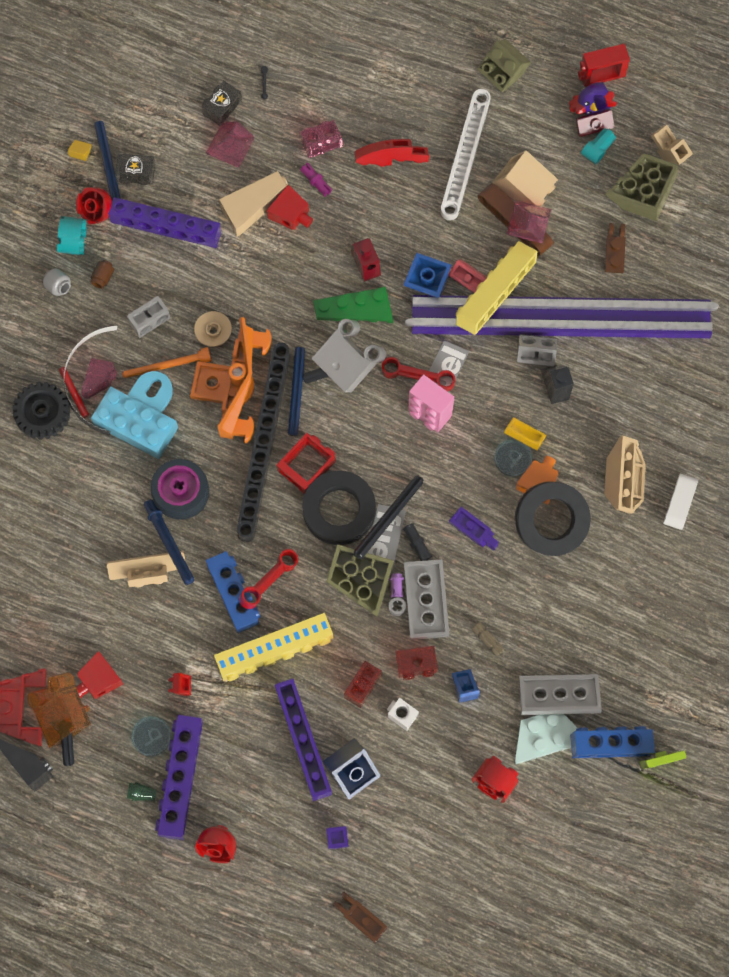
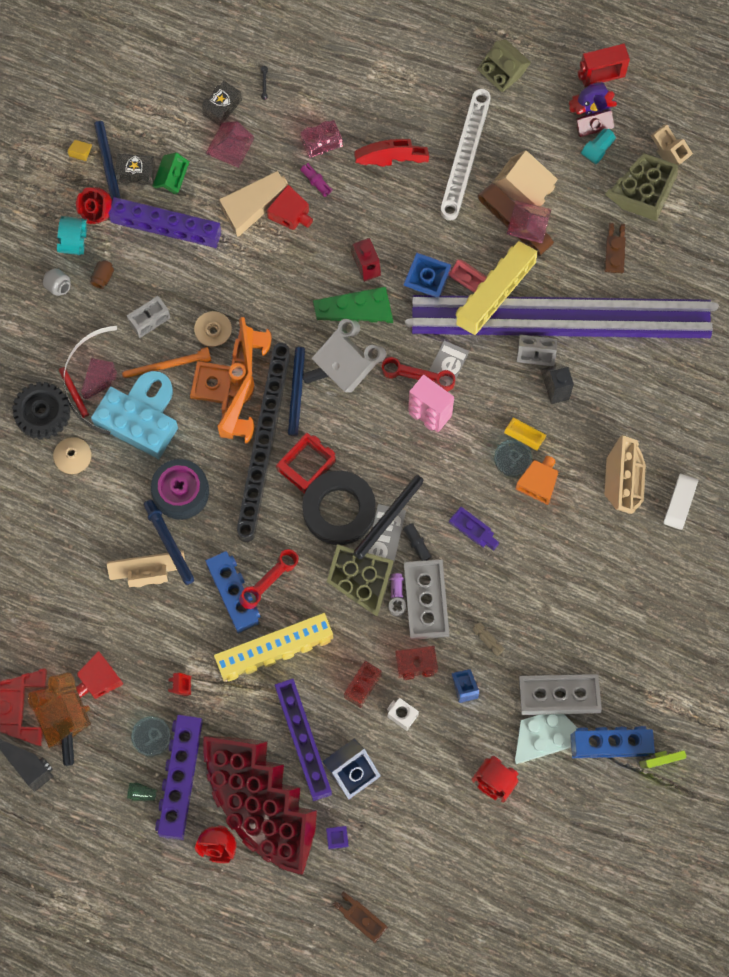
black tyre [515,482,591,556] -> none
none -> tan dish [53,437,92,474]
none -> green panel [152,152,190,194]
none -> dark red brick [203,736,317,875]

